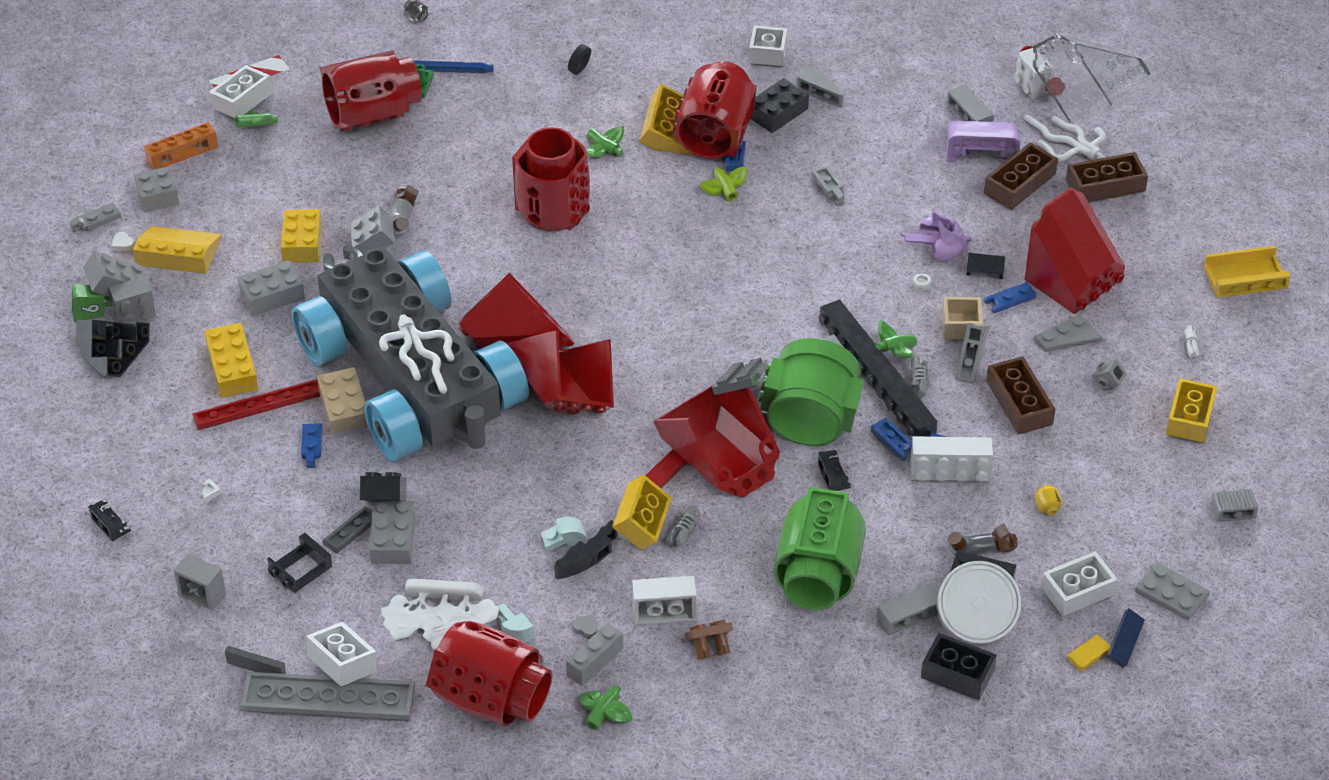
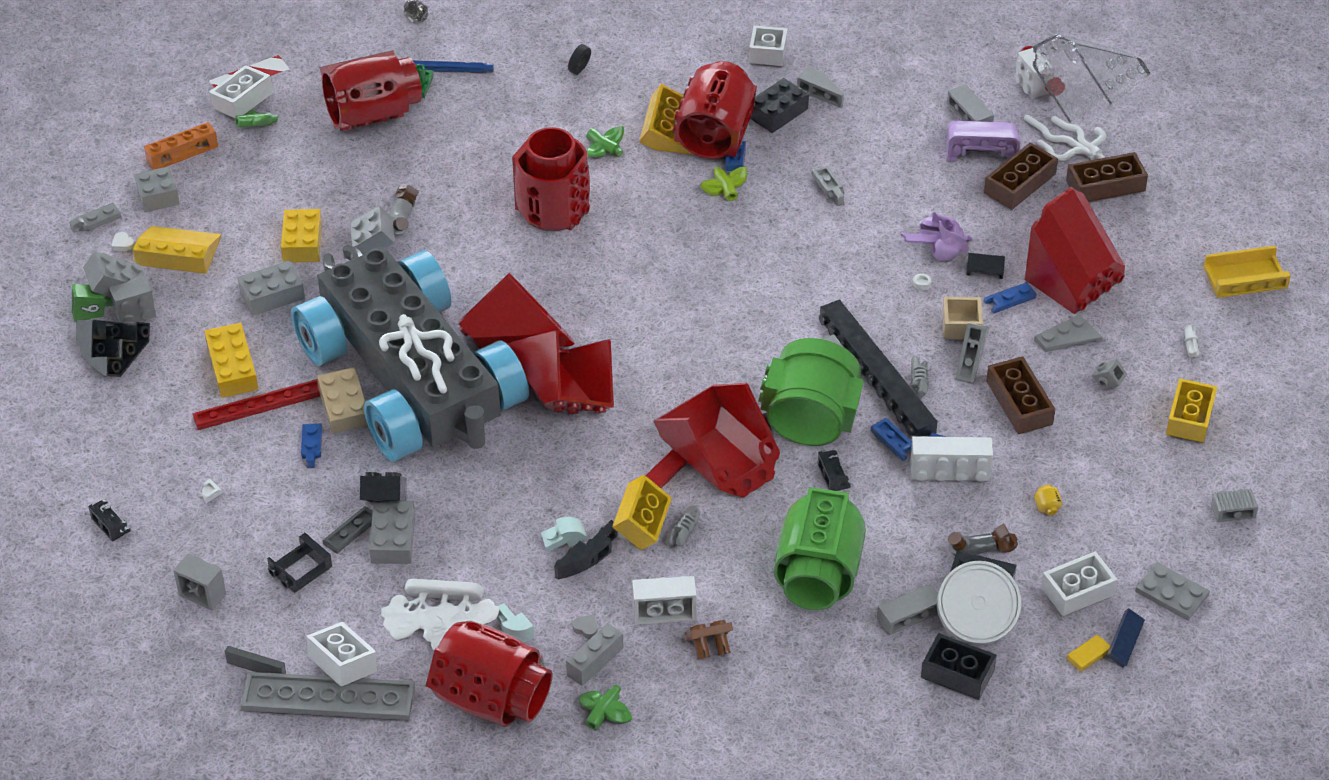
dark grey plate [712,357,768,395] -> none
bright green plant [875,320,917,358] -> none

